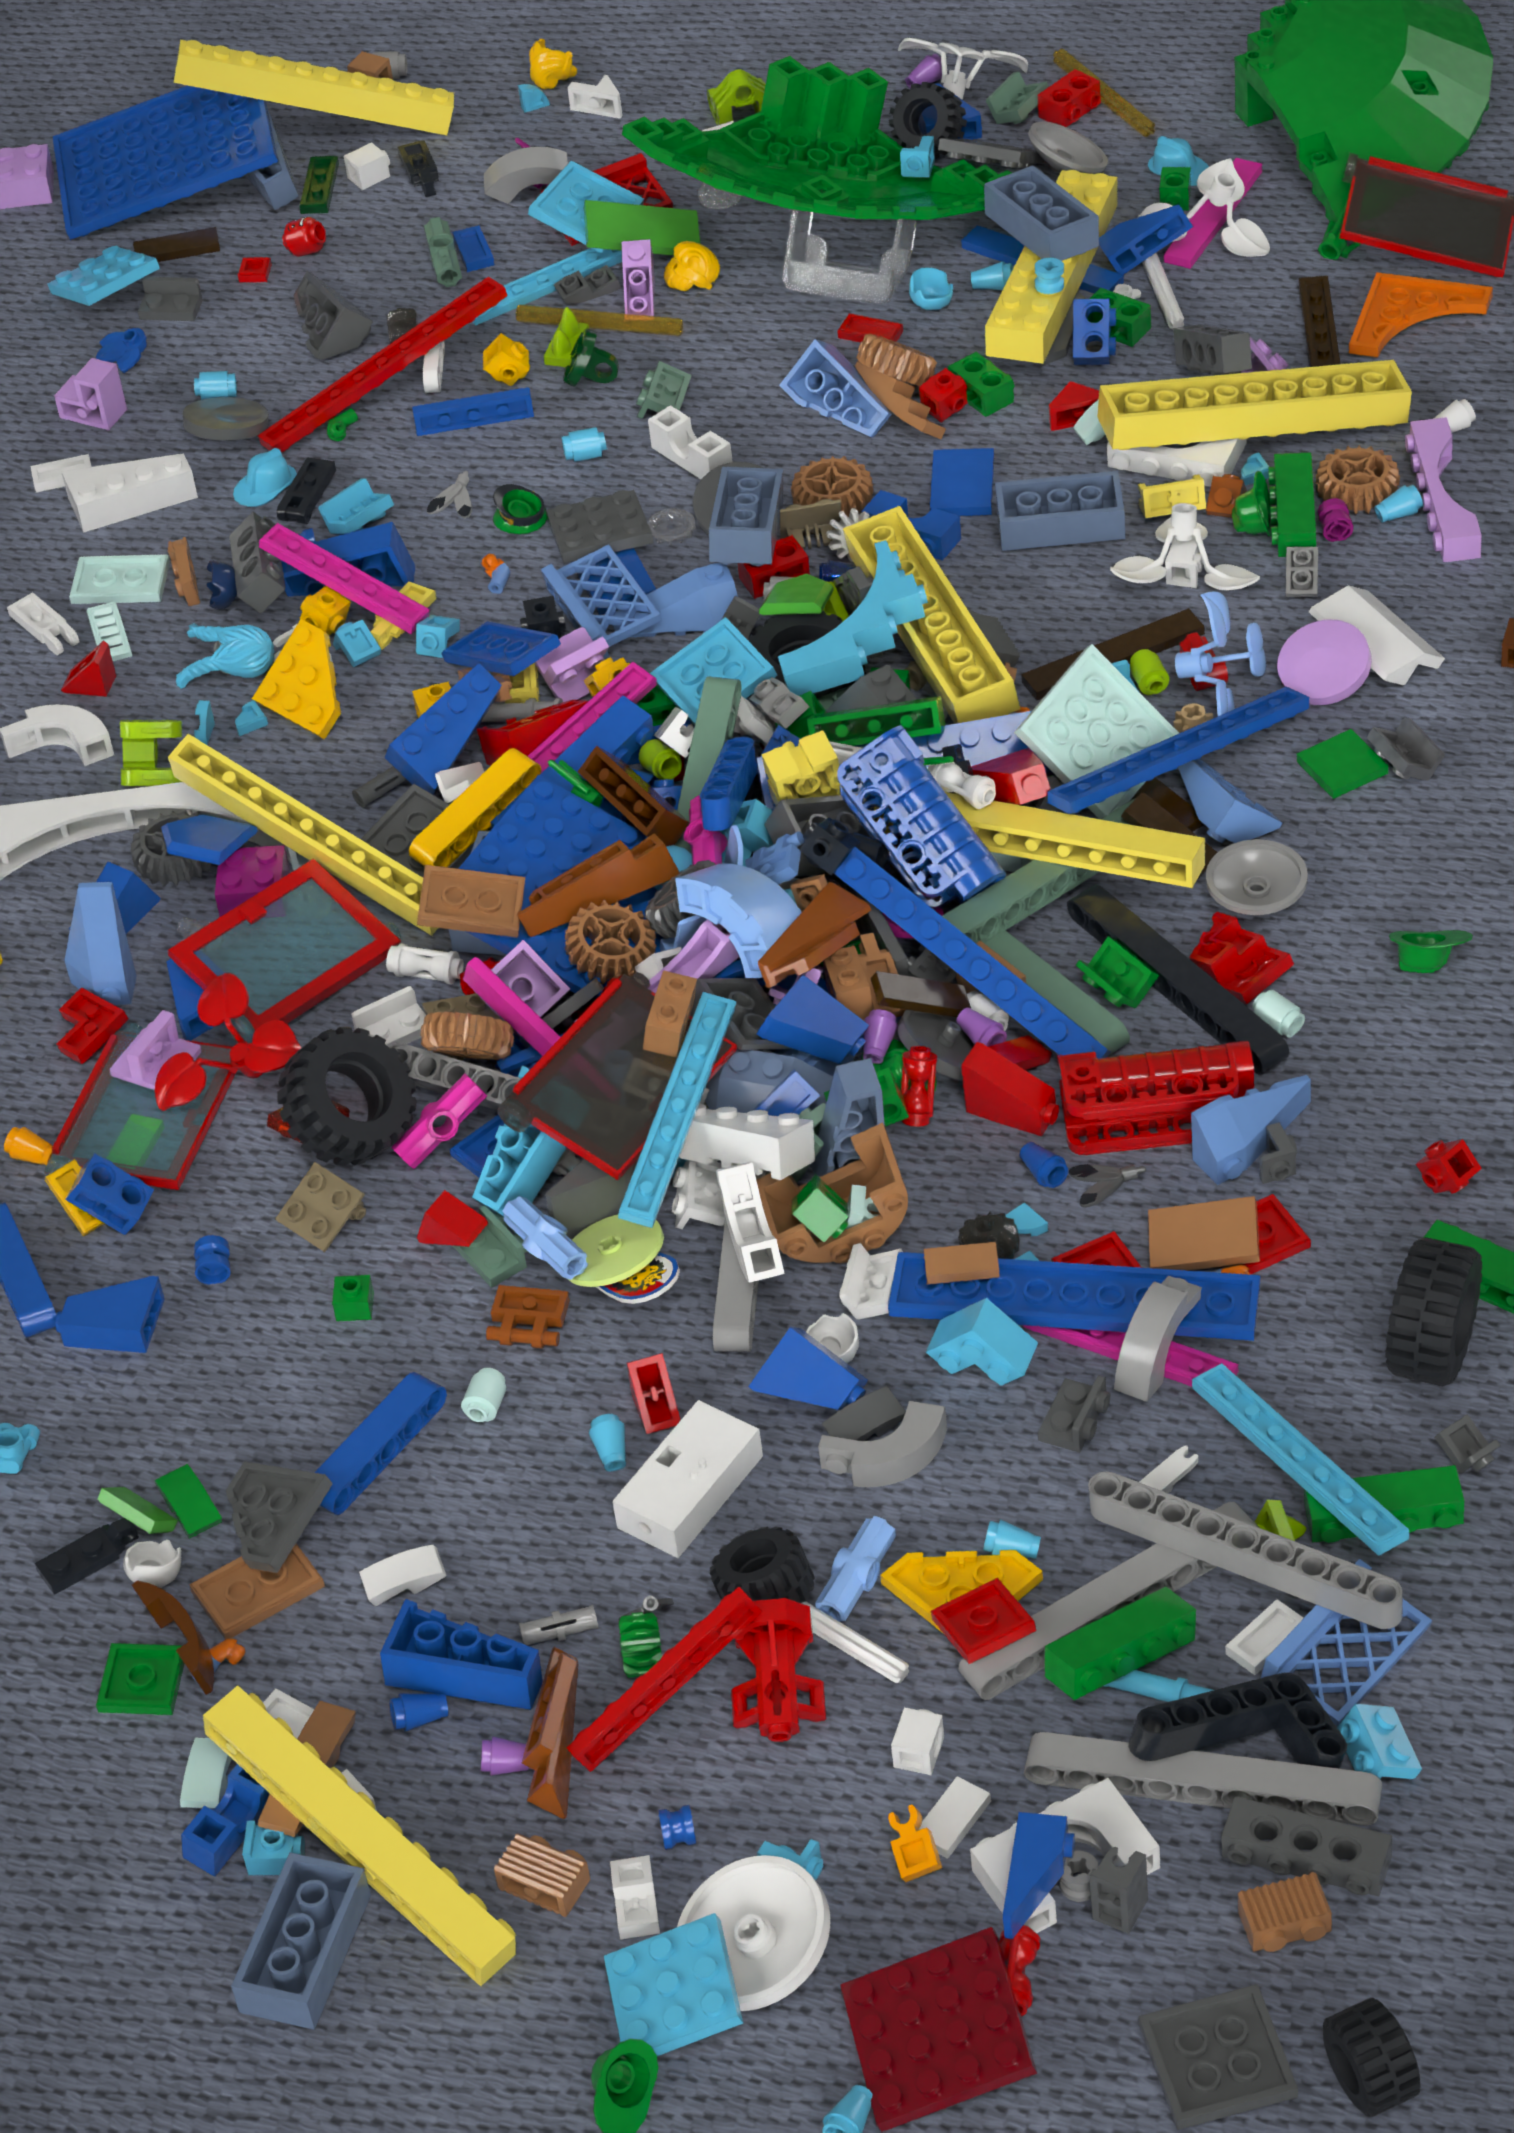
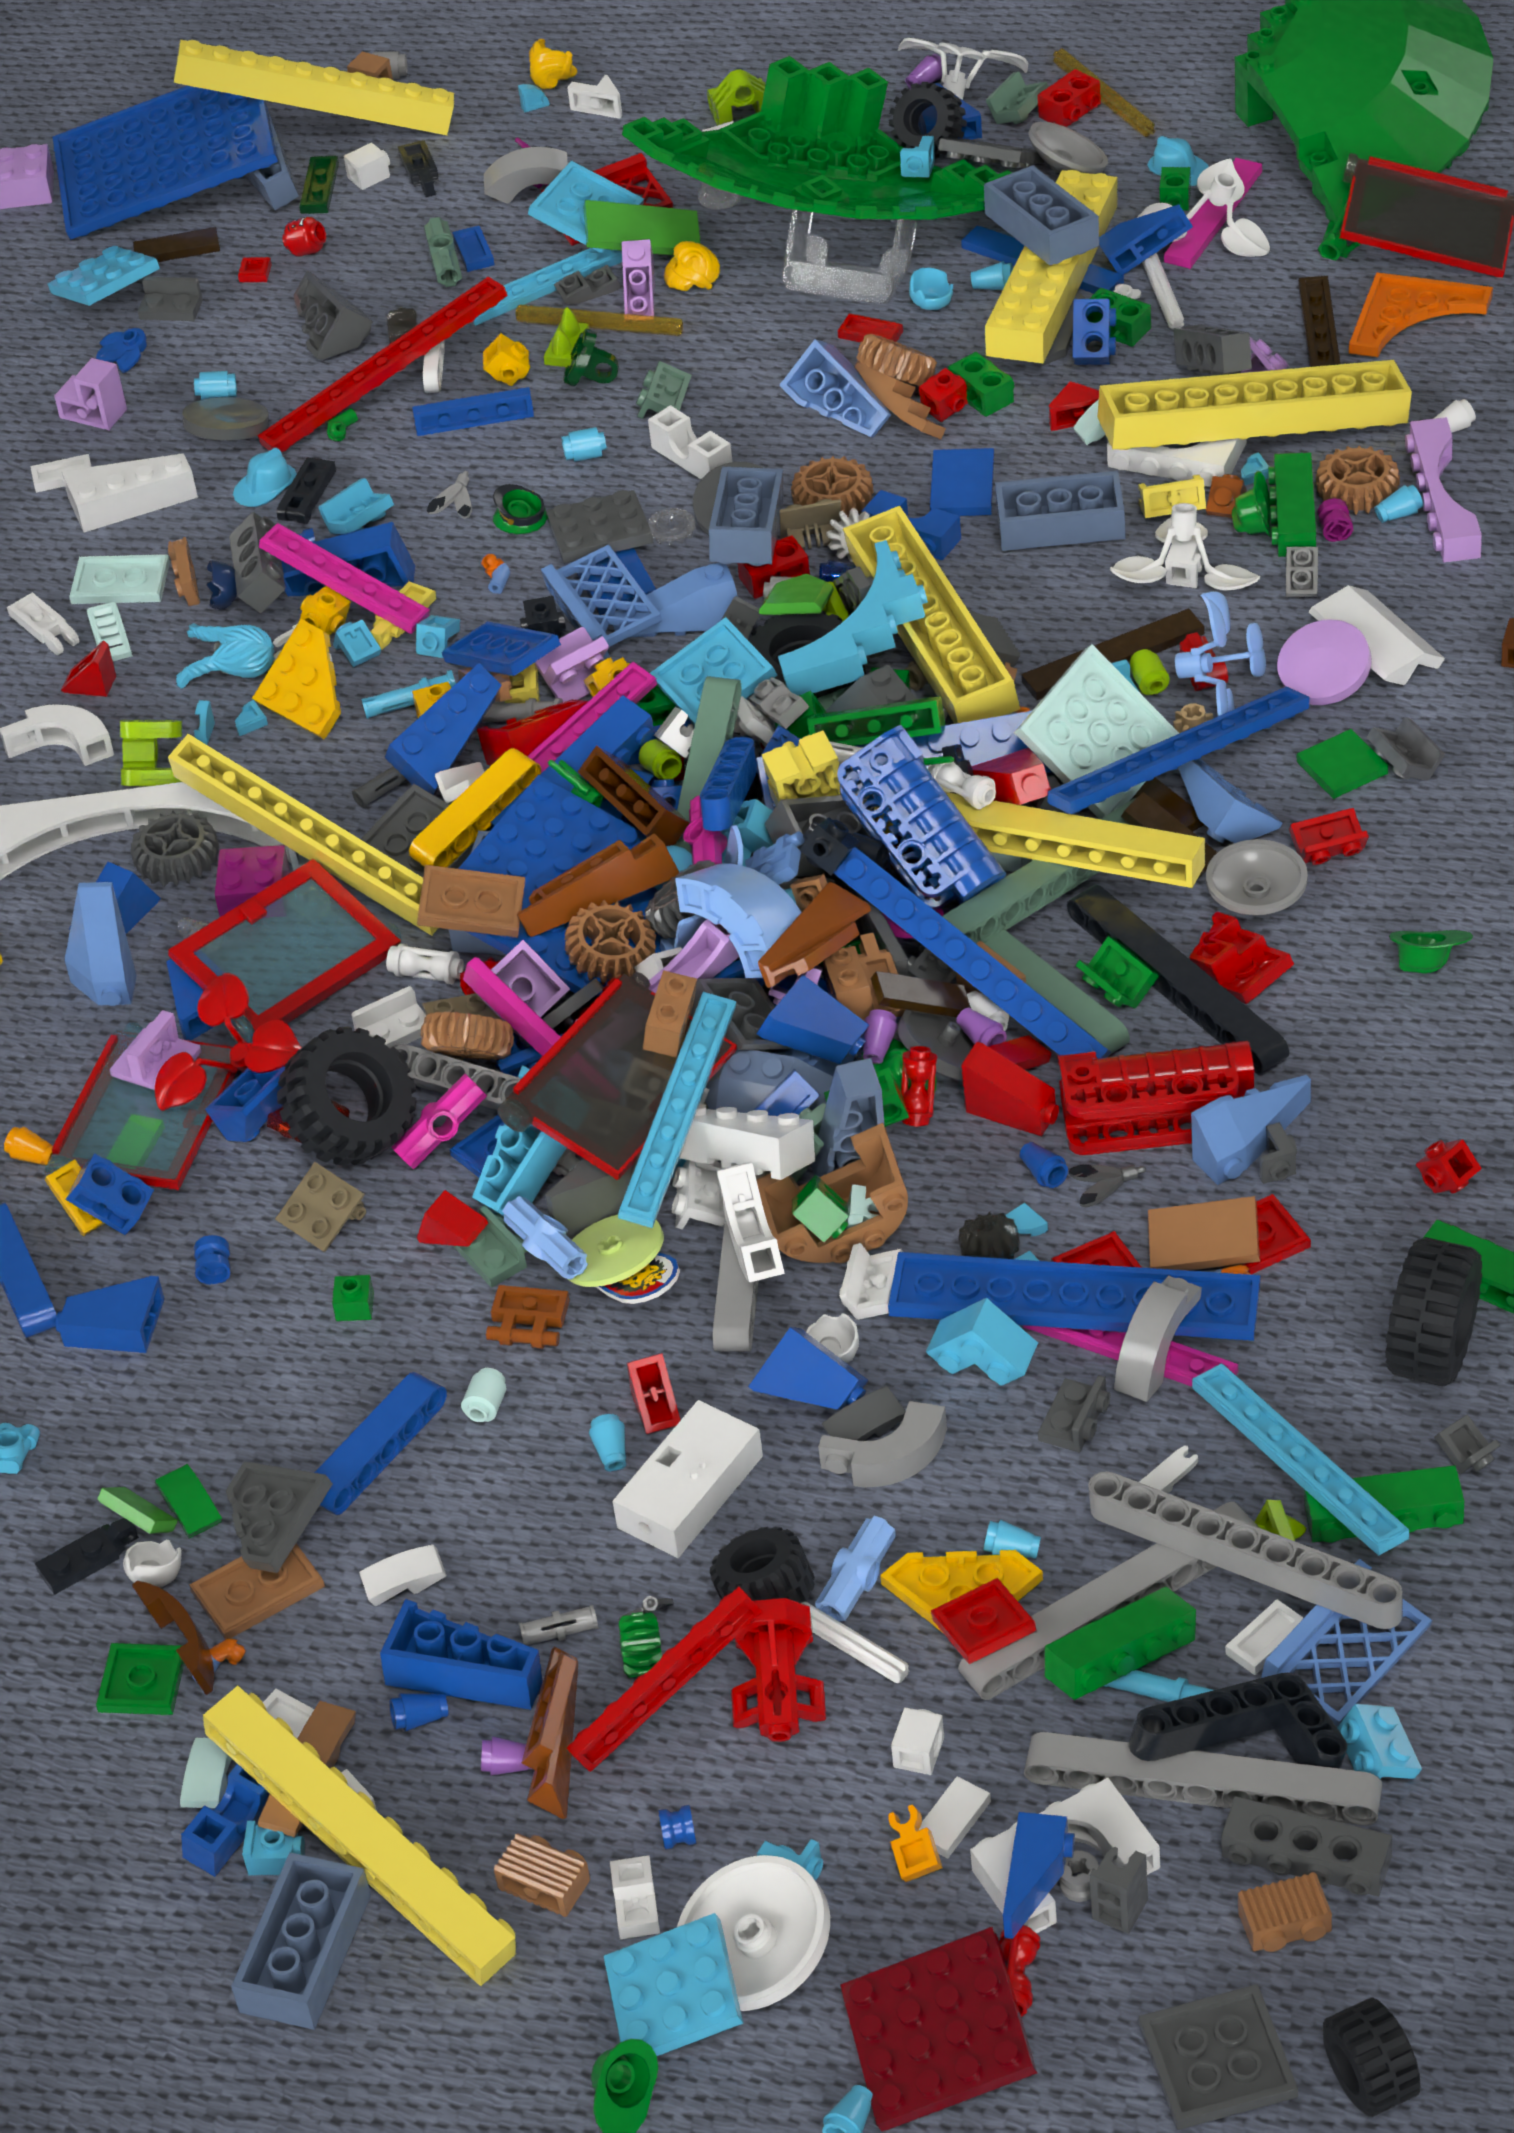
red plate [56,987,129,1064] -> none
blue tile [161,815,258,865] -> none
medium nougat tile [923,1242,1000,1284] -> none
medium azure wheel [1035,258,1064,294] -> none
light aqua brick [1252,990,1305,1038] -> none
none -> blue slope [205,1066,285,1142]
none -> medium azure pin [361,670,456,719]
none -> red bracket [1289,807,1369,865]

